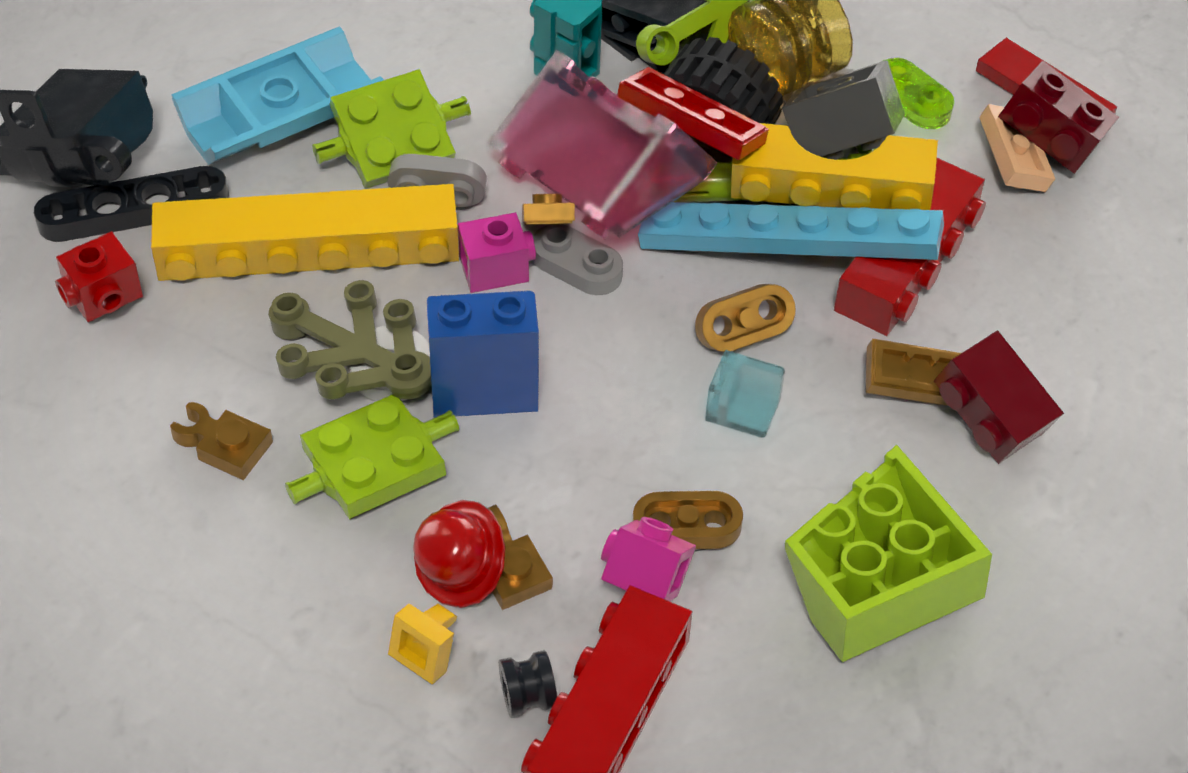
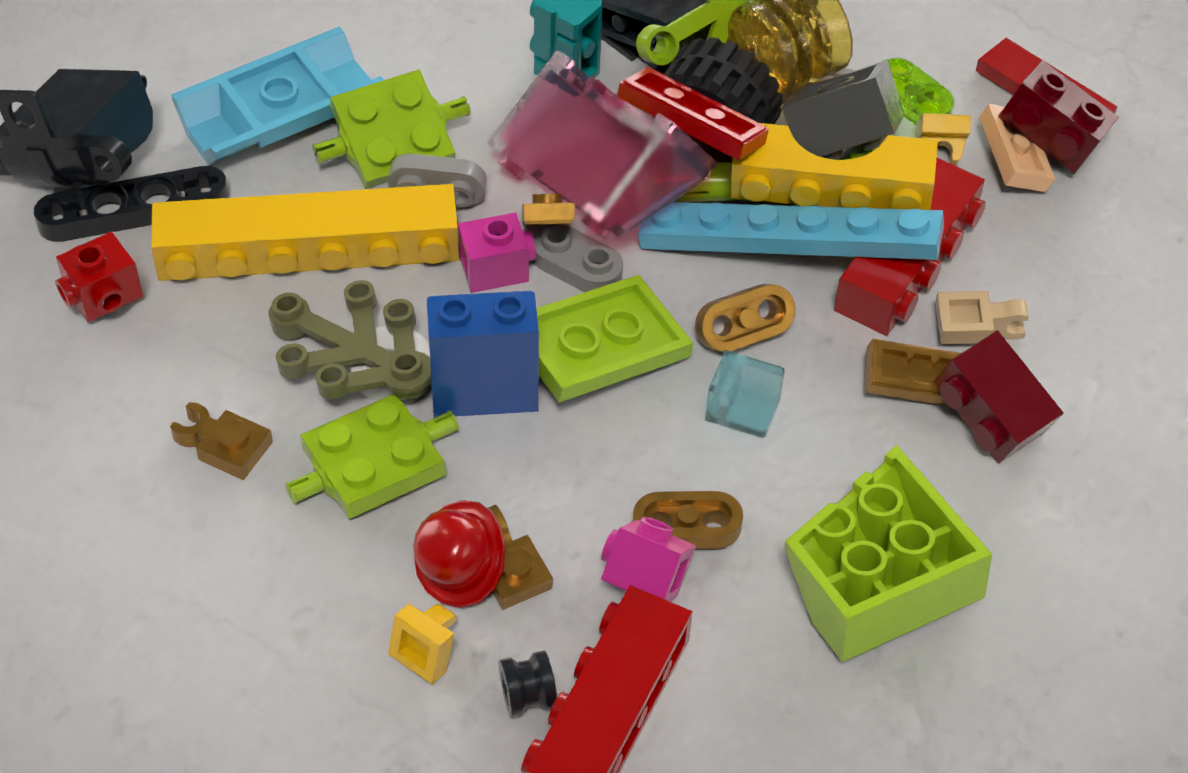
none -> lime plate [536,275,694,403]
none -> yellow tile [915,113,971,165]
none -> tan plate [936,291,1029,344]

